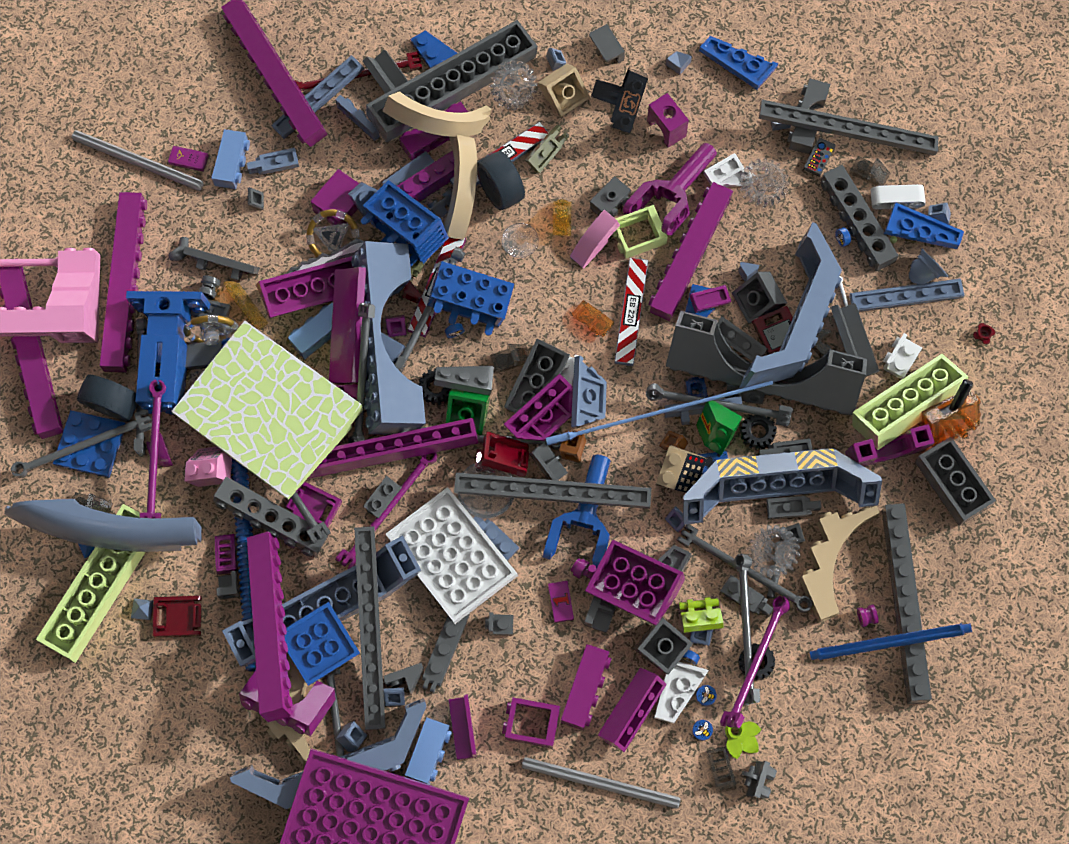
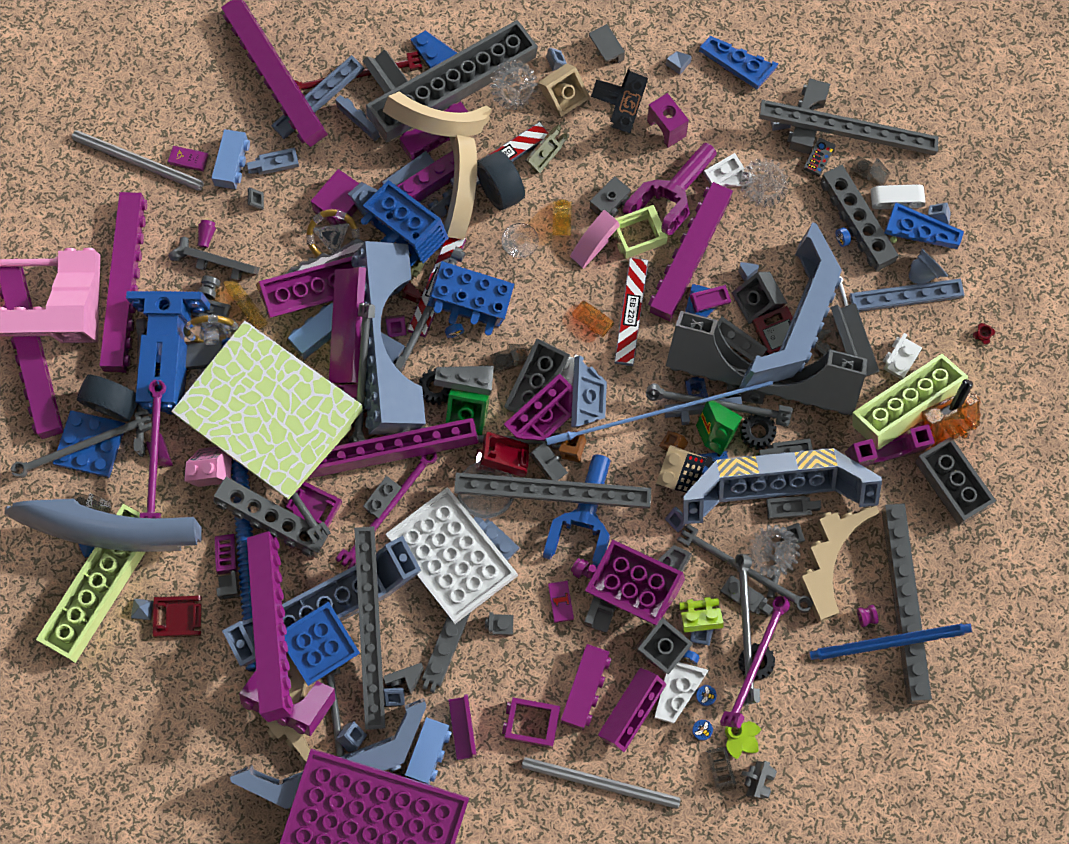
none -> magenta cone [197,220,216,248]

